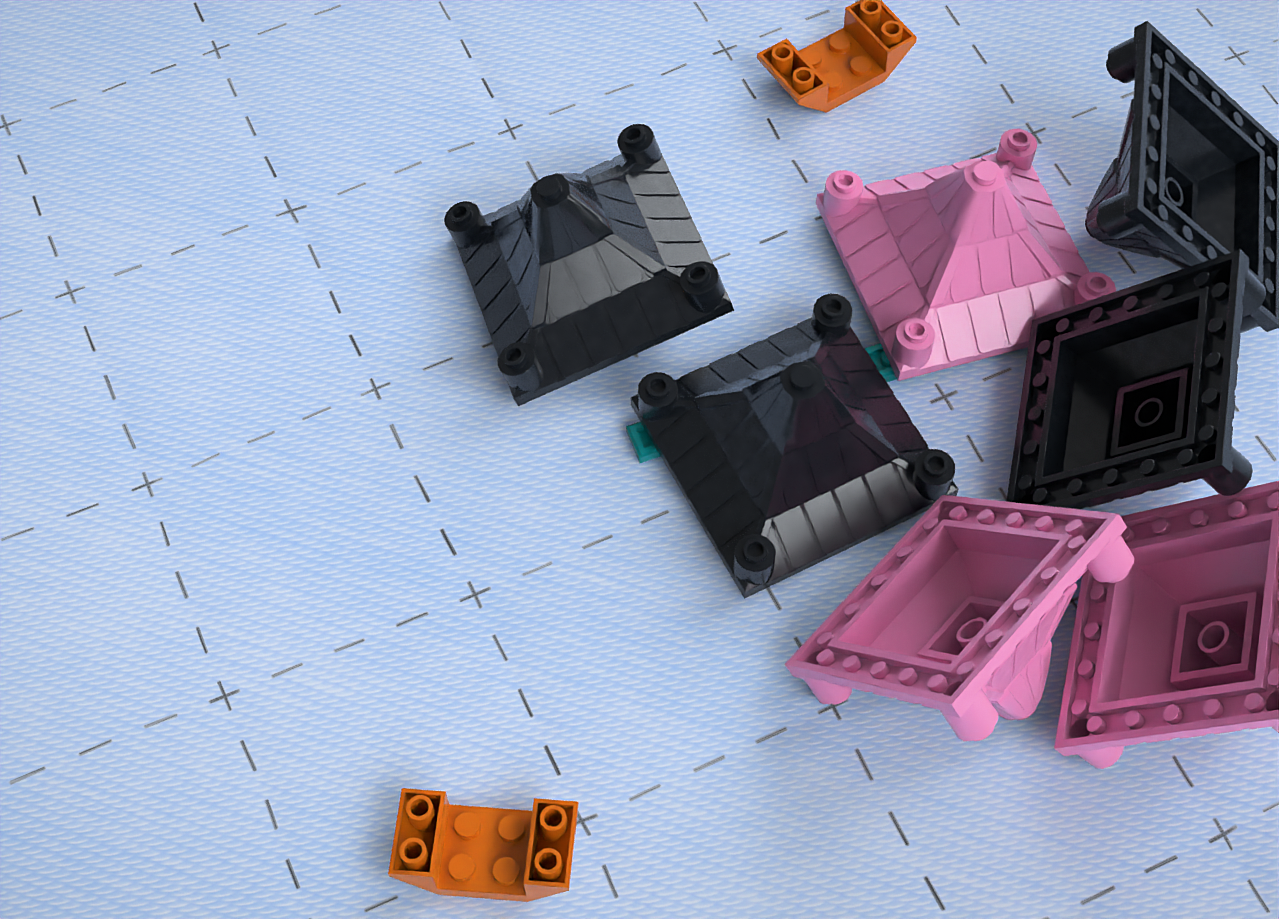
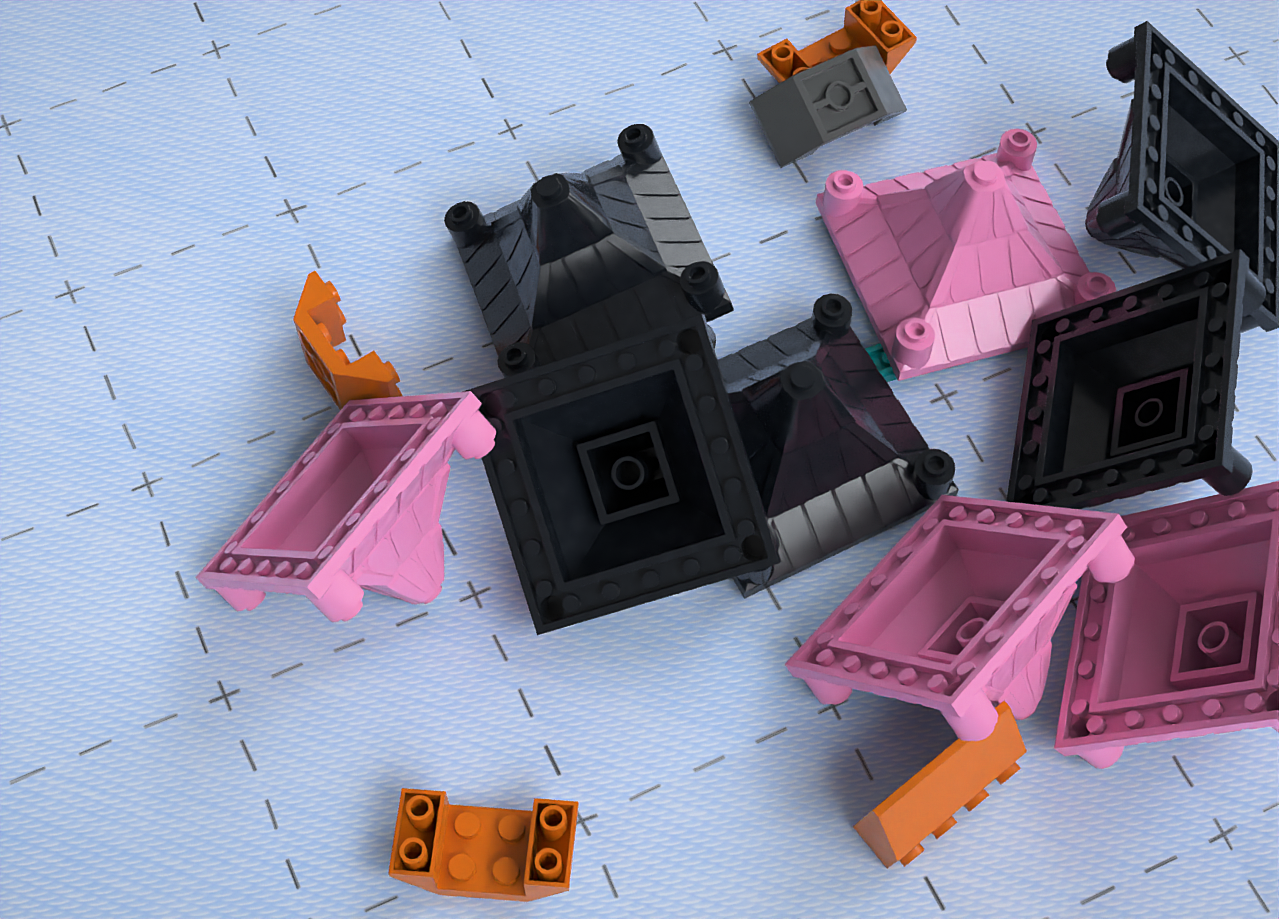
none -> bright pink piece [195,391,496,622]
none -> orange slope [293,271,403,410]
none -> black piece [463,314,781,635]
none -> dark grey slope [749,45,907,168]
none -> orange slope [853,700,1027,868]

